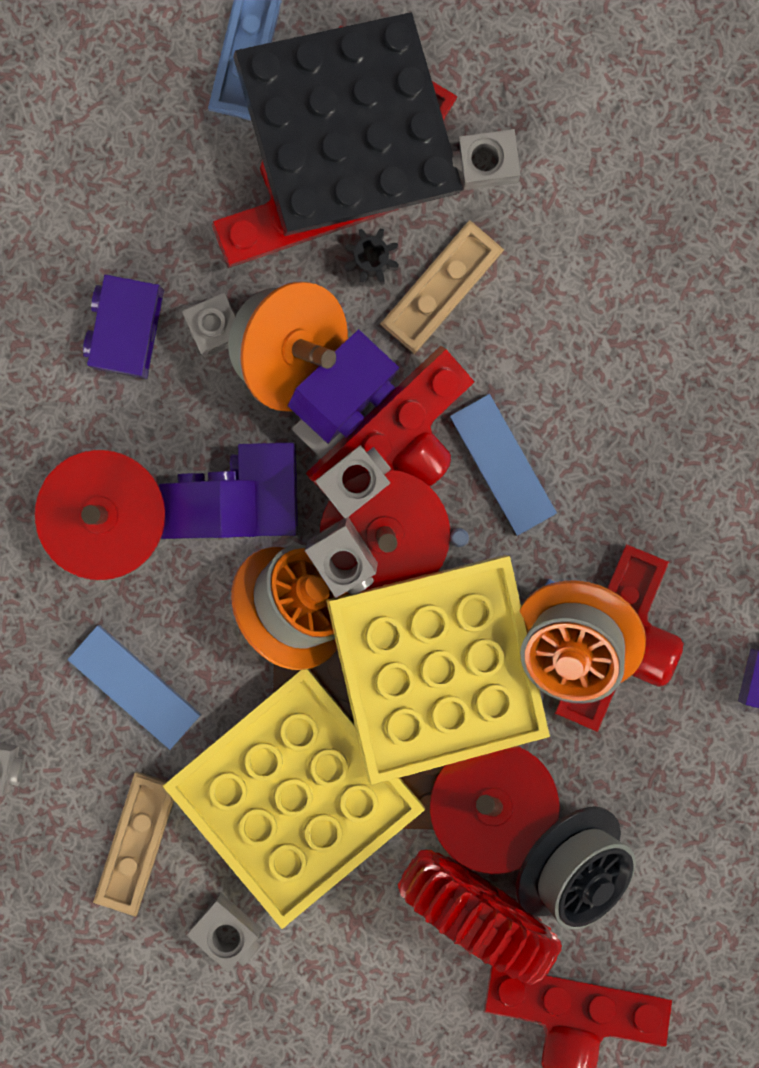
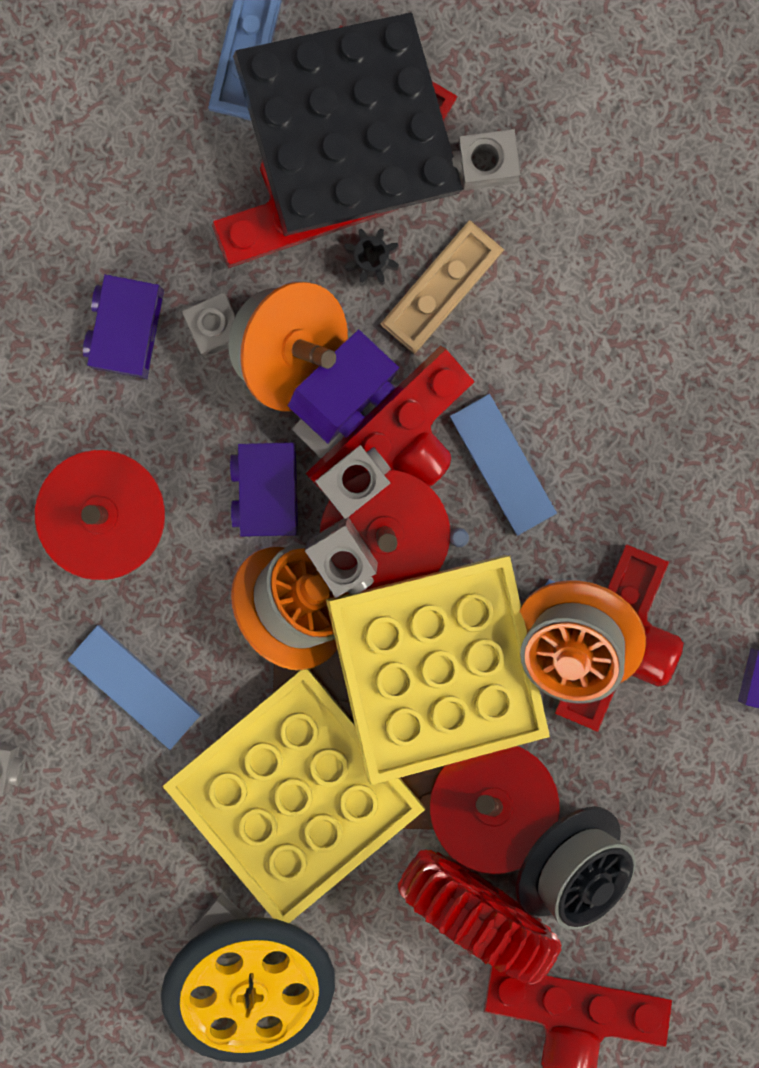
tan tile [93,771,174,917] -> none
dark purple brick [159,471,256,539] -> none
none -> wedge [161,917,335,1063]

